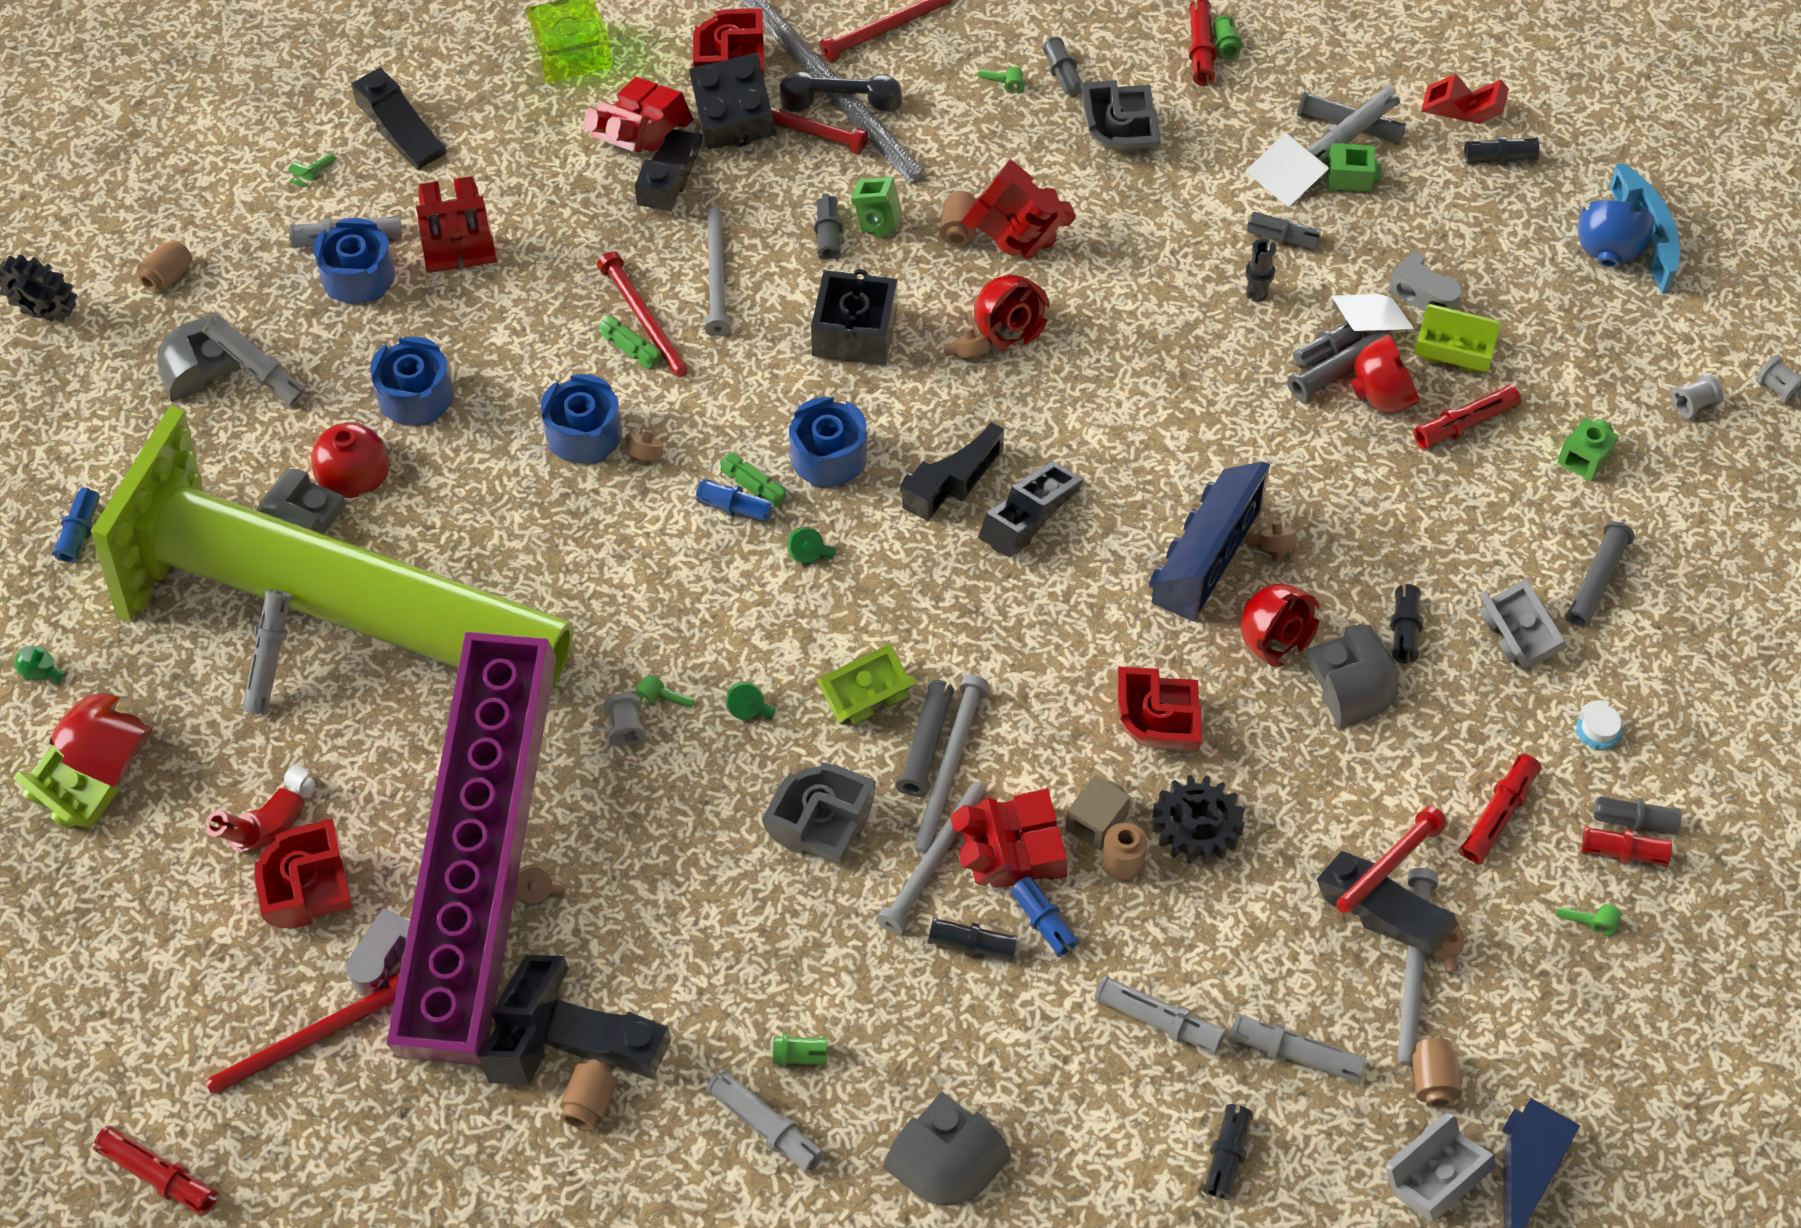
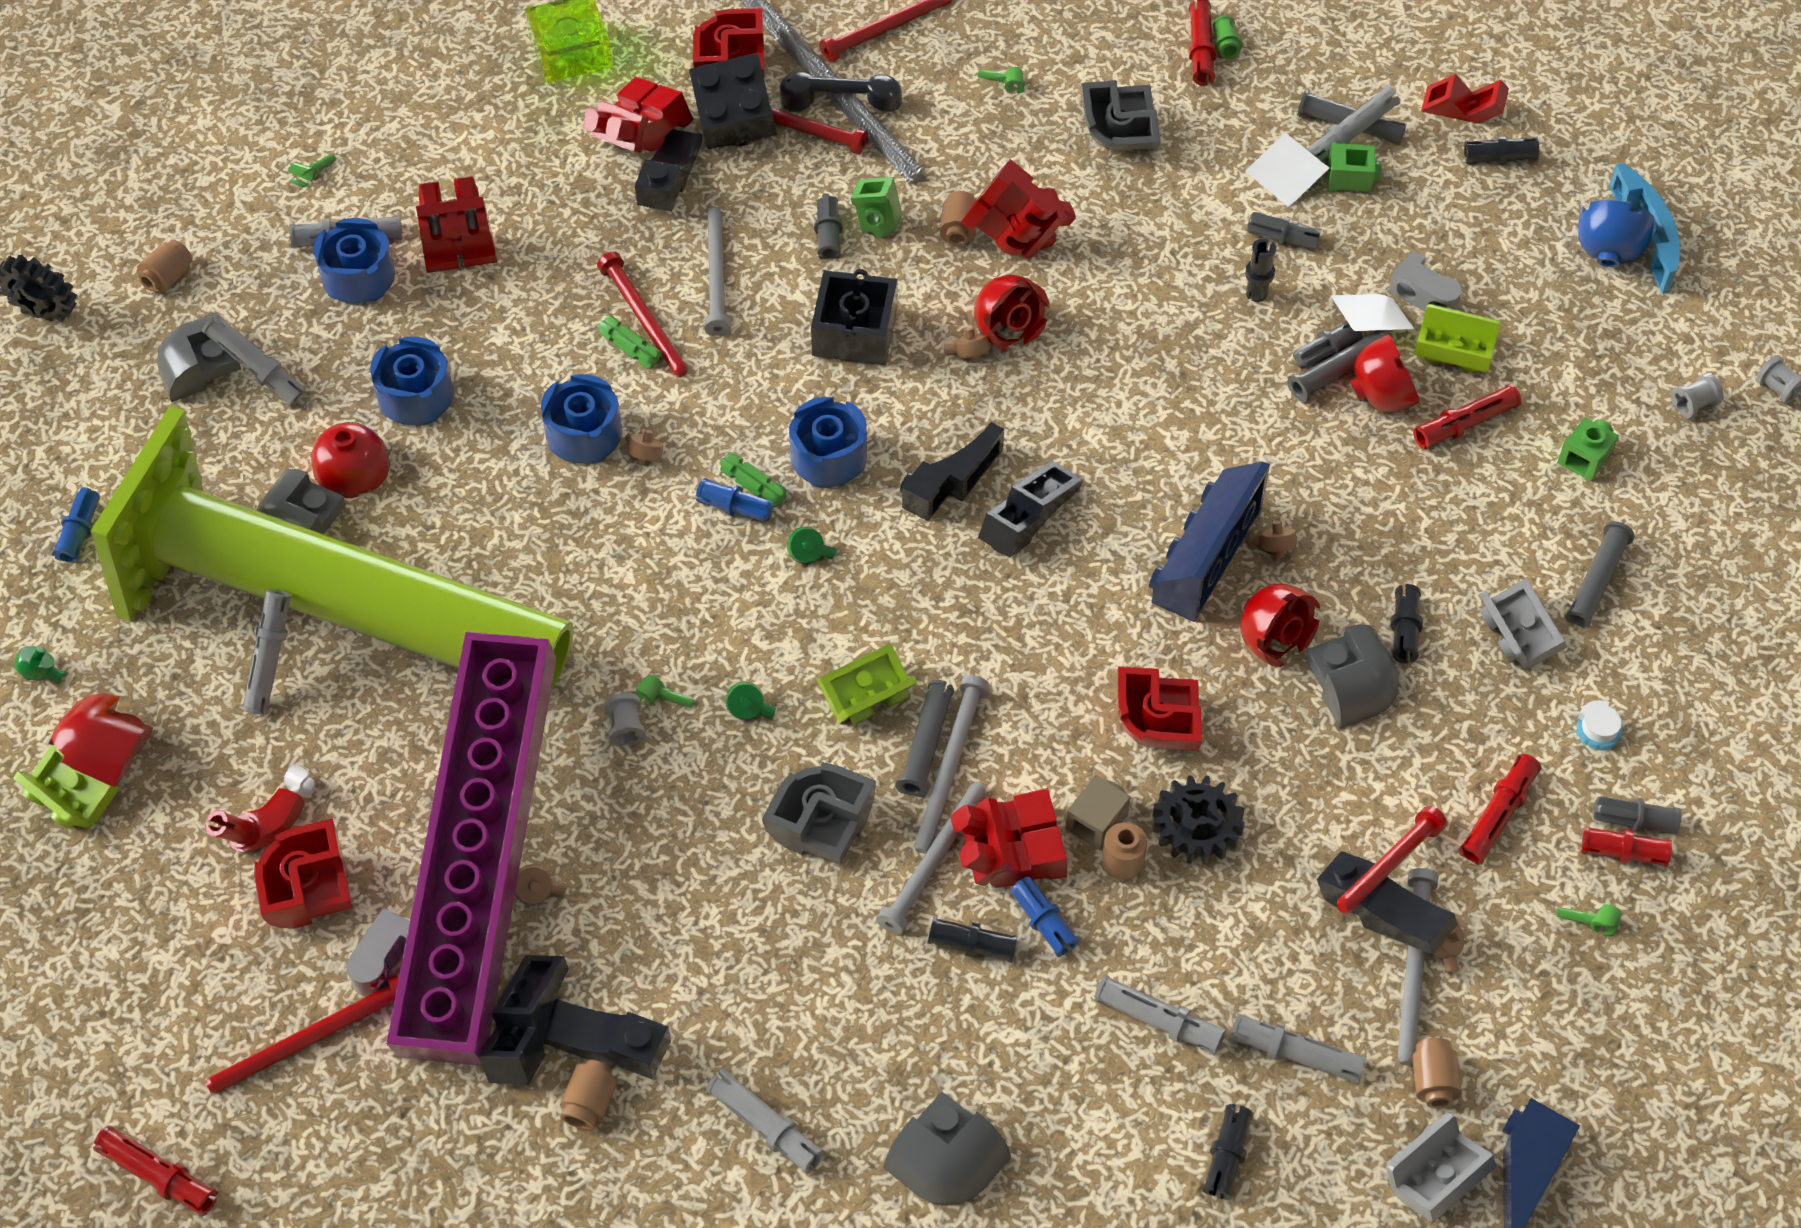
black slope [351,67,447,170] -> none
bright green pin [773,1033,827,1068] -> none
dark grey axle [1042,36,1082,98] -> none

